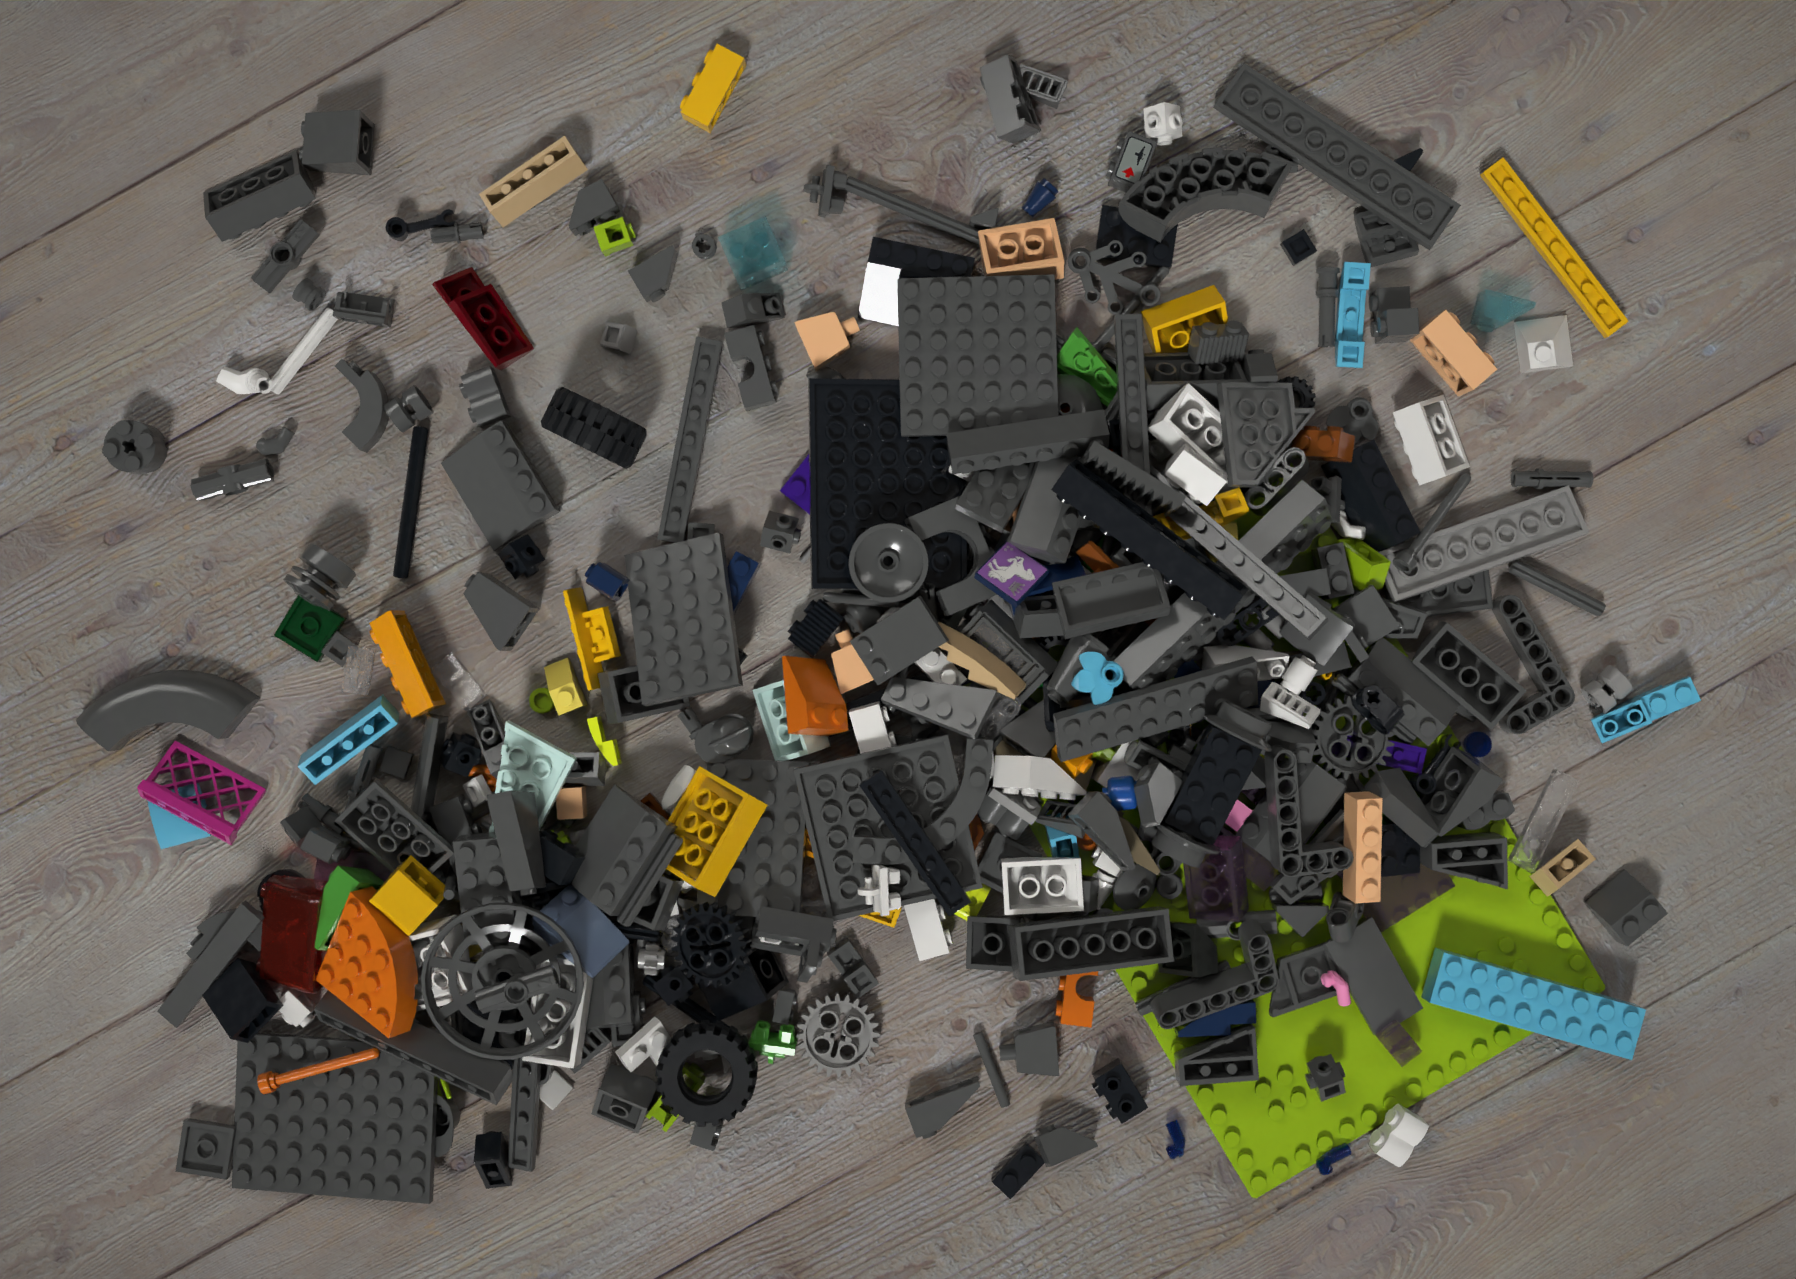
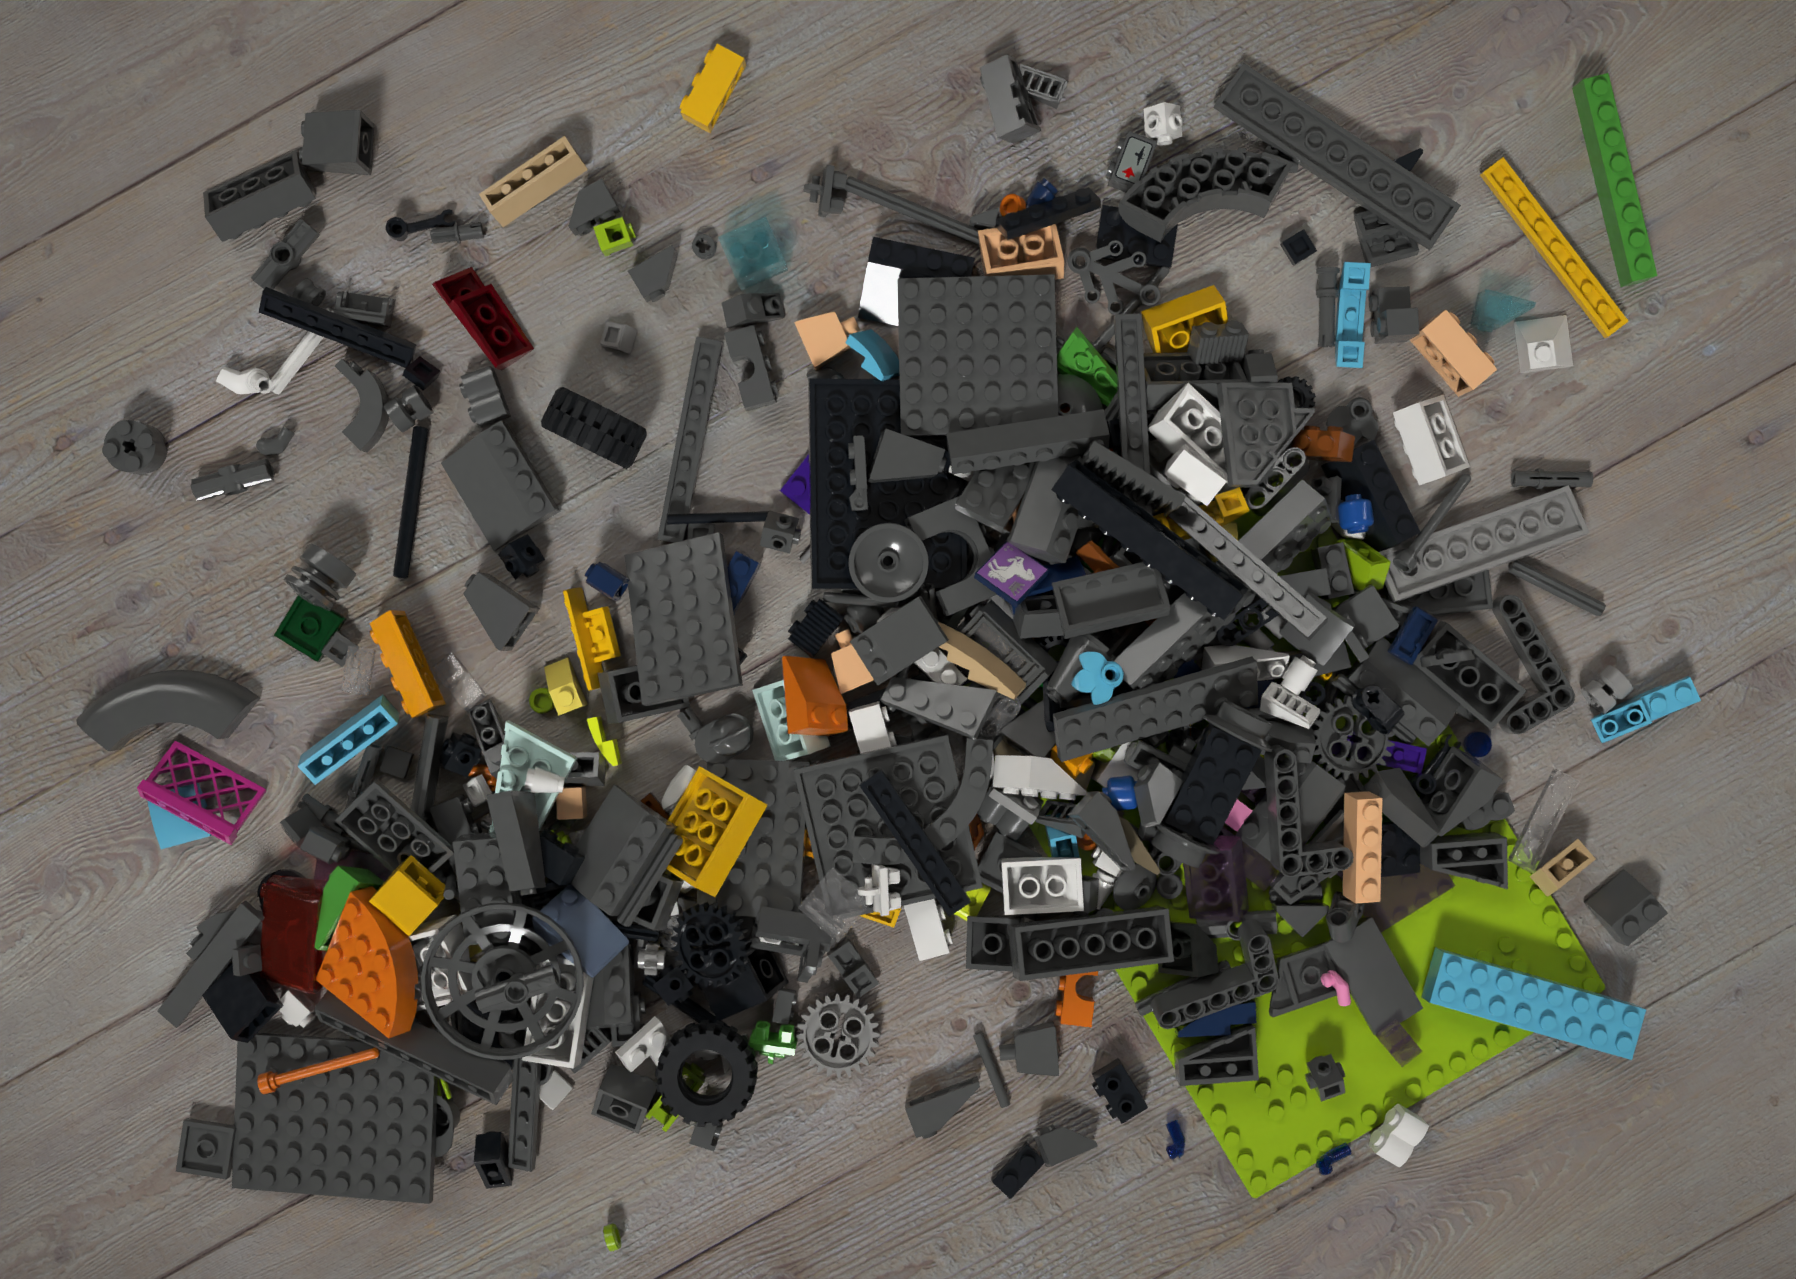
none -> dark grey plate [232,944,262,976]
none -> black tile [259,287,417,368]
none -> black plate [402,356,441,391]
none -> white cone [525,767,565,793]
none -> lime tile [603,1223,622,1252]
none -> black bar [666,511,769,525]
none -> clear bracket [798,868,870,943]
none -> medium azure slope [845,329,900,381]
none -> dark grey hinge [848,436,868,511]
none -> dark grey slope [867,429,947,483]
none -> black plate [996,187,1101,240]
none -> orange tile [1000,194,1026,217]
none -> blue head [1338,494,1374,534]
none -> dark blue plate [1388,607,1438,665]
none -> dark grey tile [1420,649,1476,667]
none -> bright green brick [1572,73,1658,287]

